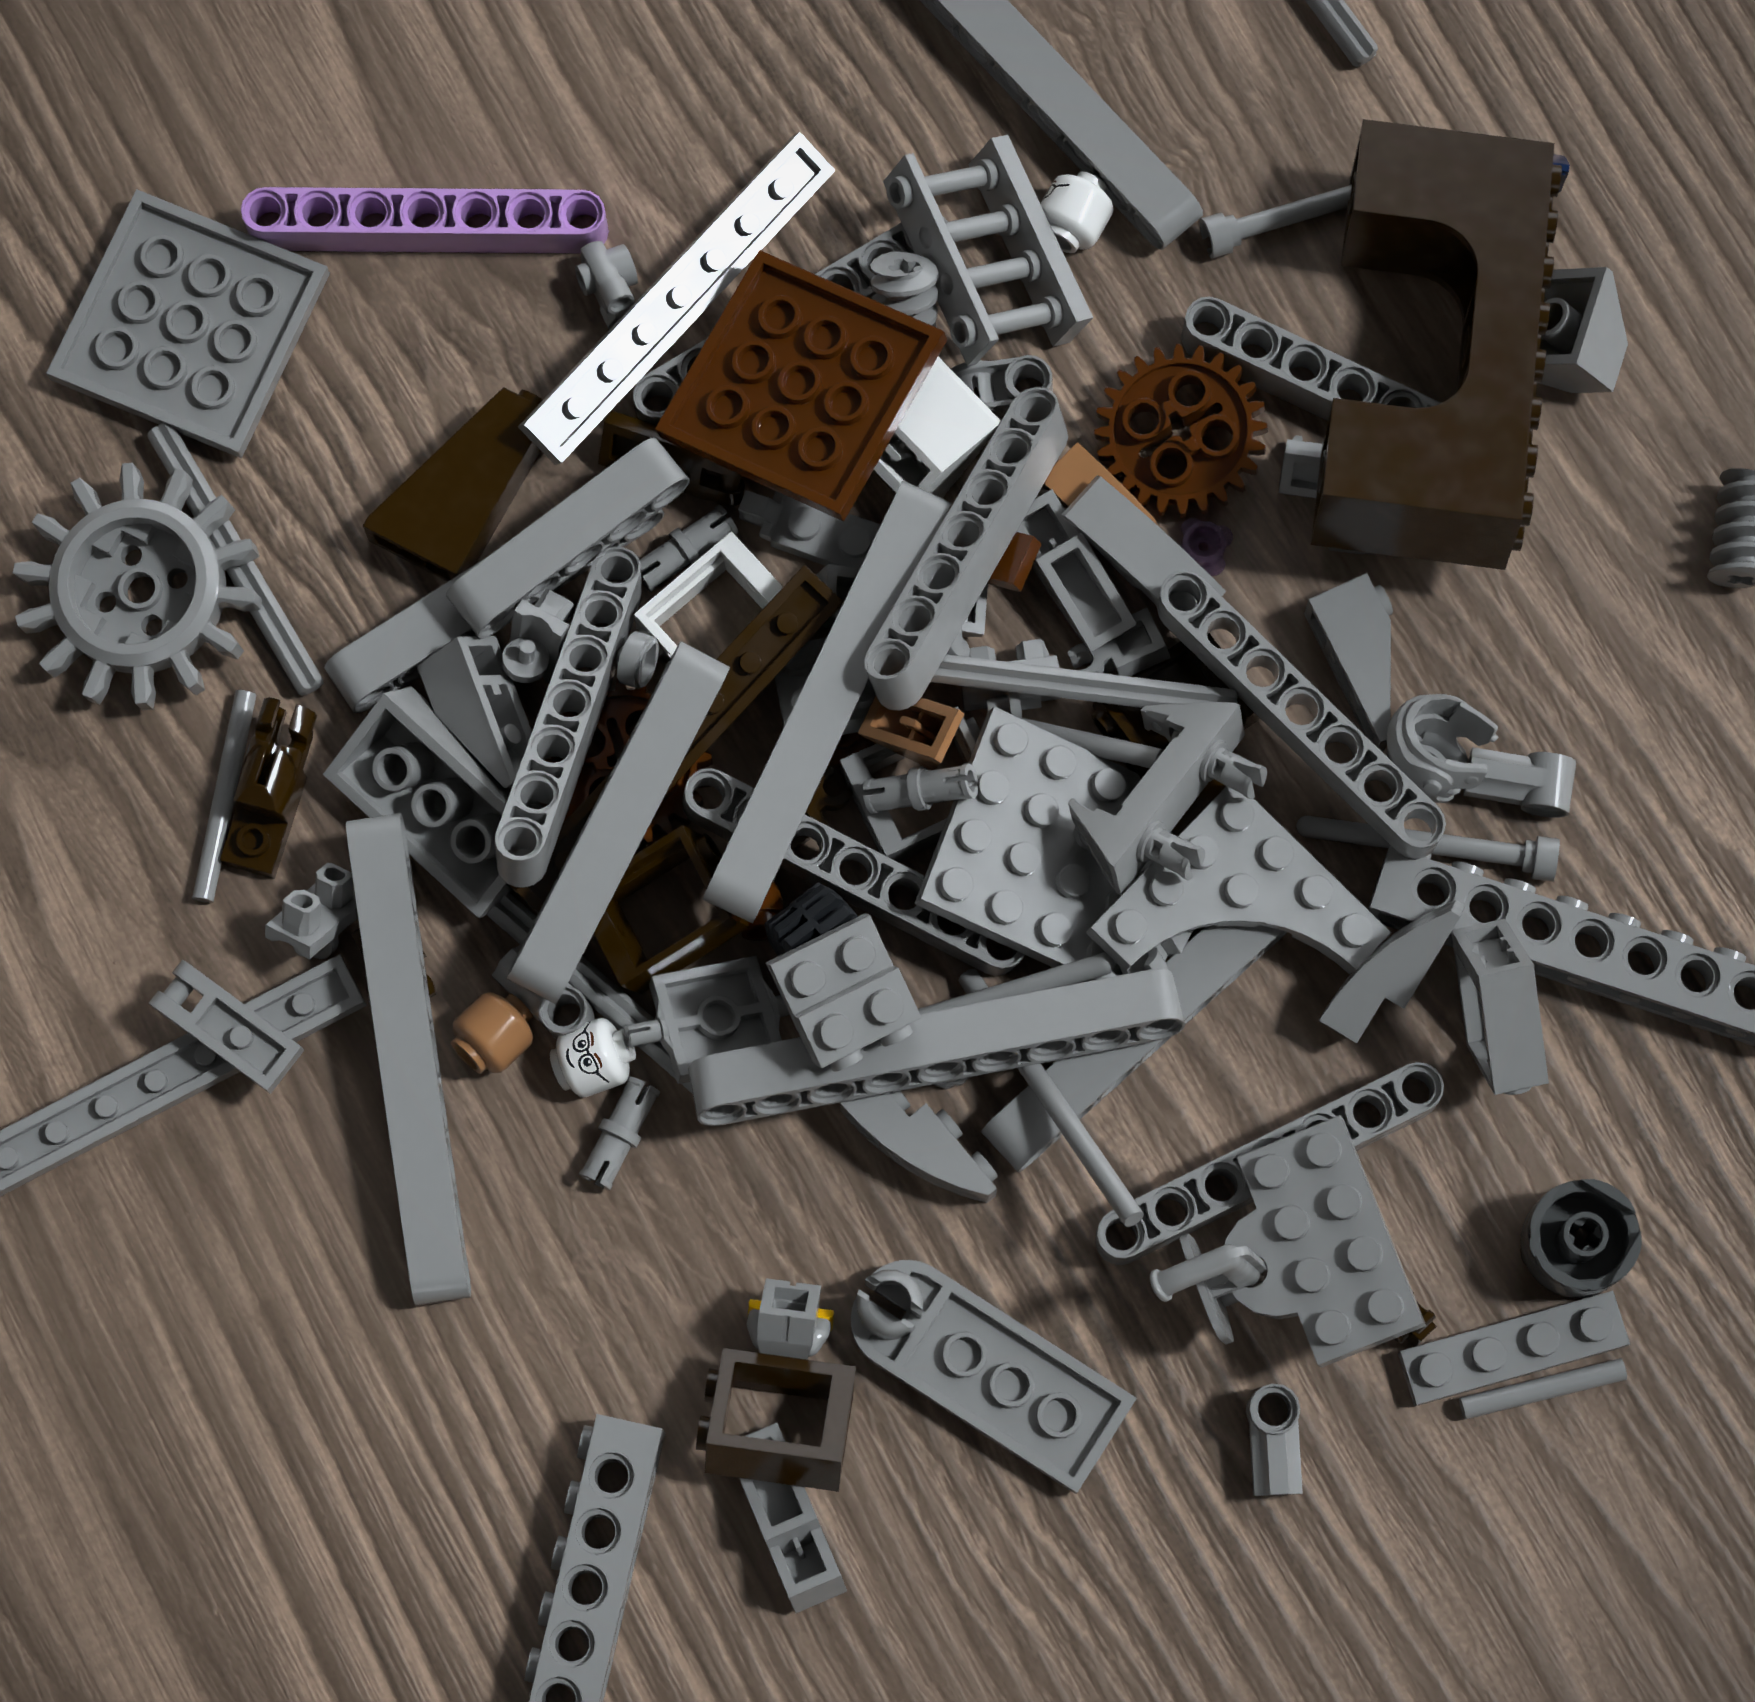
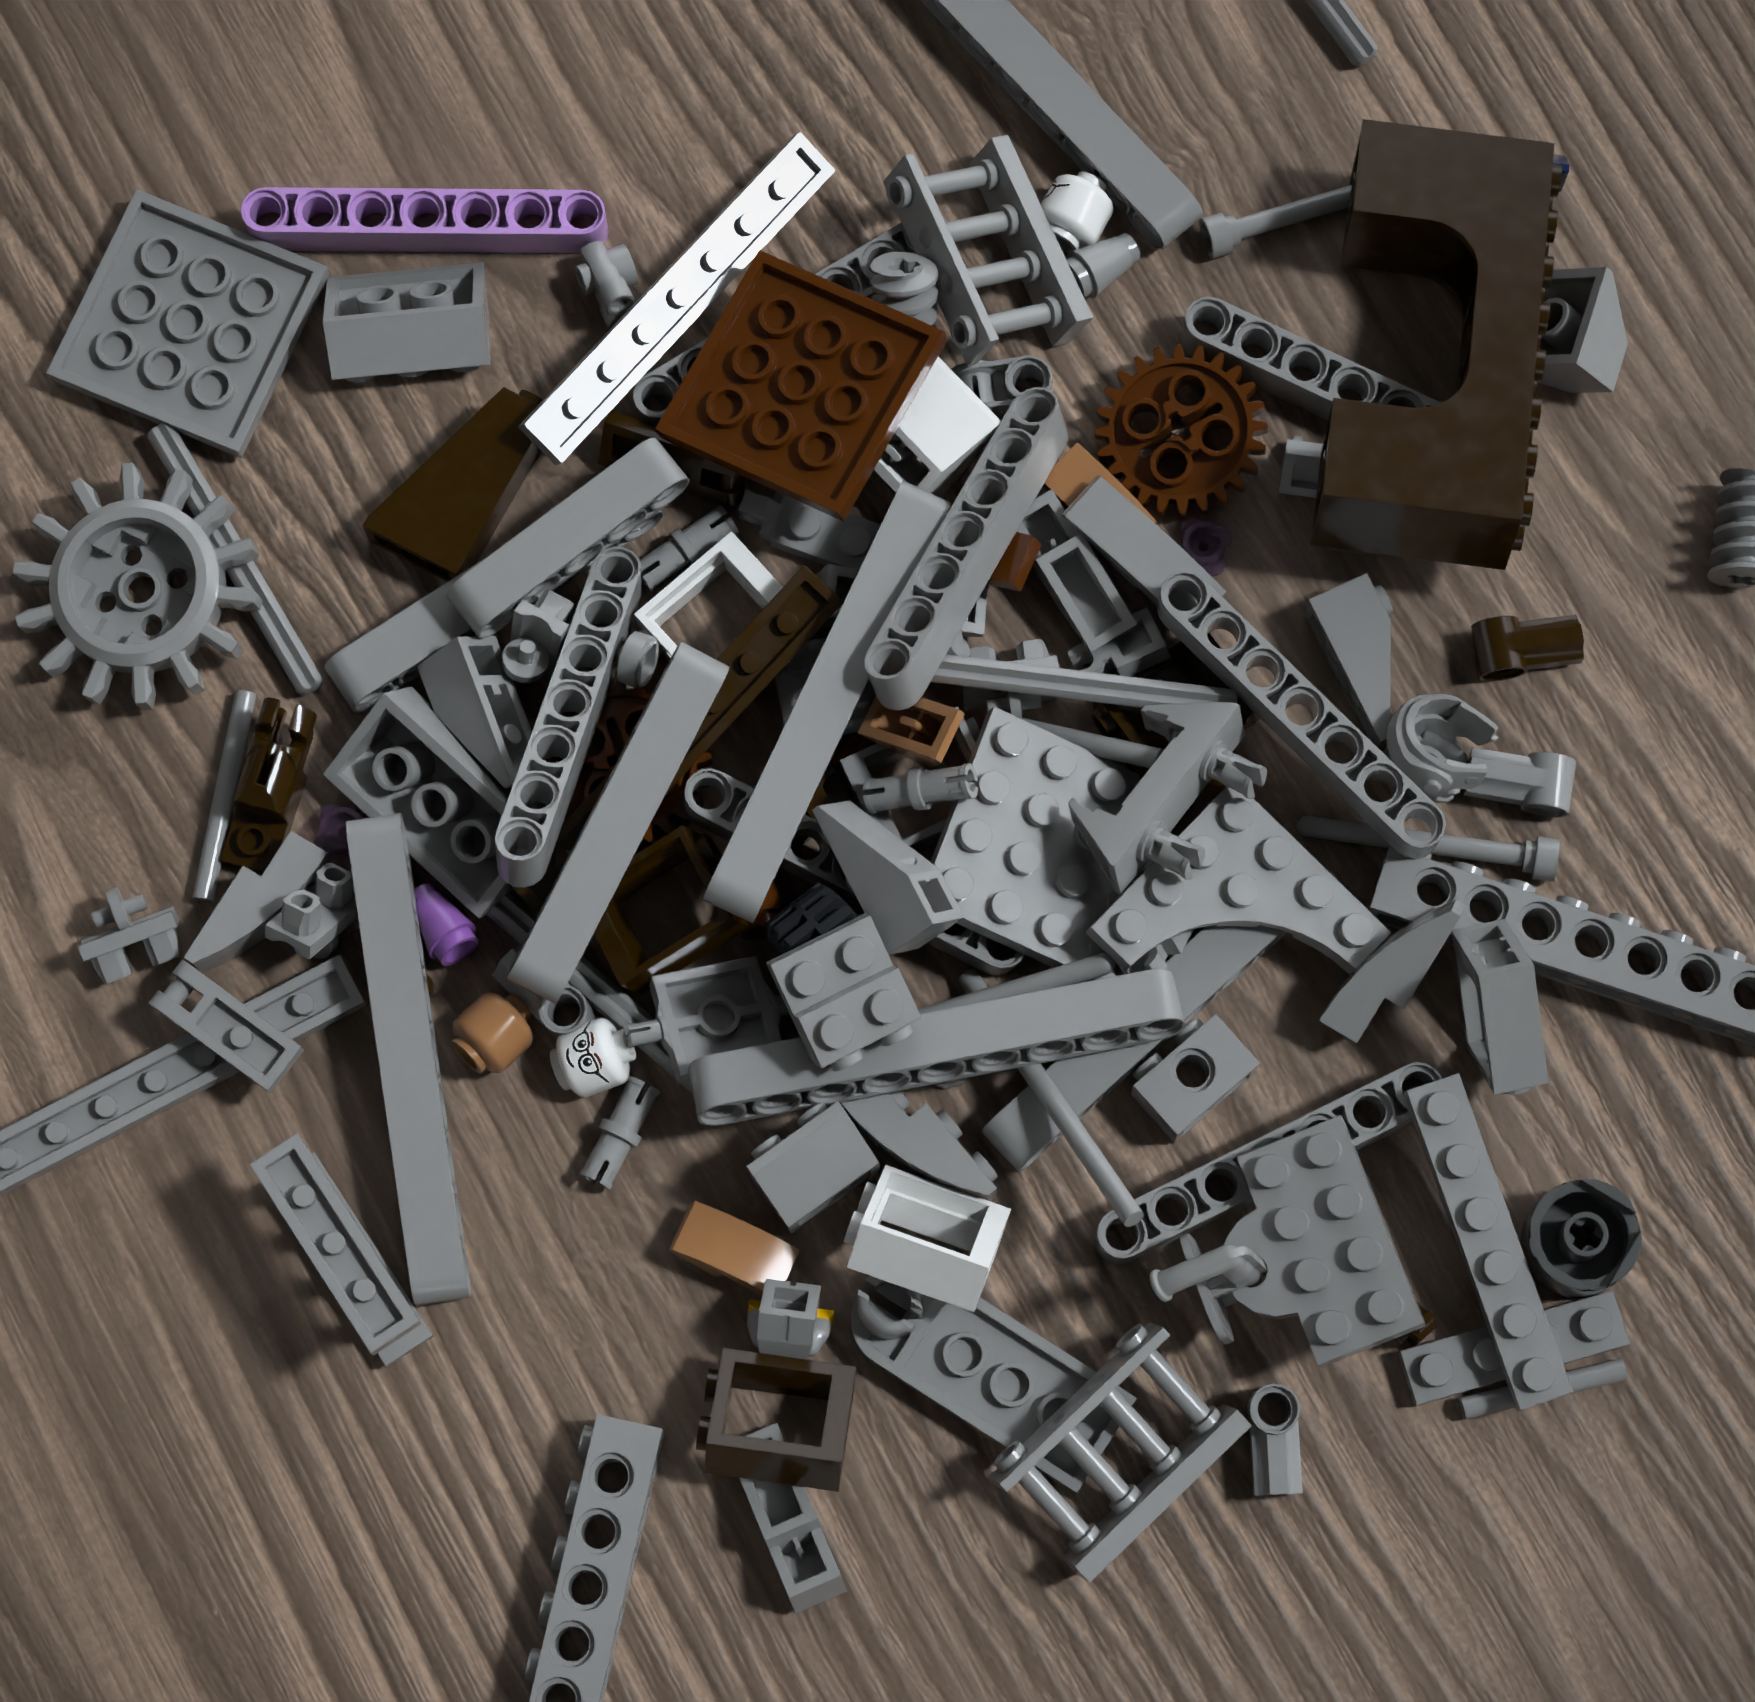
none -> light grey hips [77,887,180,984]
none -> light grey slope [184,831,334,973]
none -> light grey fence [249,1133,434,1367]
none -> clear purple plate [314,803,370,859]
none -> light grey slope [323,262,491,382]
none -> medium lavender cone [414,883,479,966]
none -> medium nougat slope [668,1201,800,1297]
none -> light grey slope [746,1101,881,1234]
none -> light grey slope [812,800,964,955]
none -> white window [844,1165,1011,1312]
none -> light grey fence [988,1322,1252,1583]
none -> light grey cone [1066,233,1140,298]
none -> light grey brick [1130,1014,1260,1143]
none -> light grey plate [1404,1073,1573,1411]
none -> dark brown piece [1471,615,1584,681]

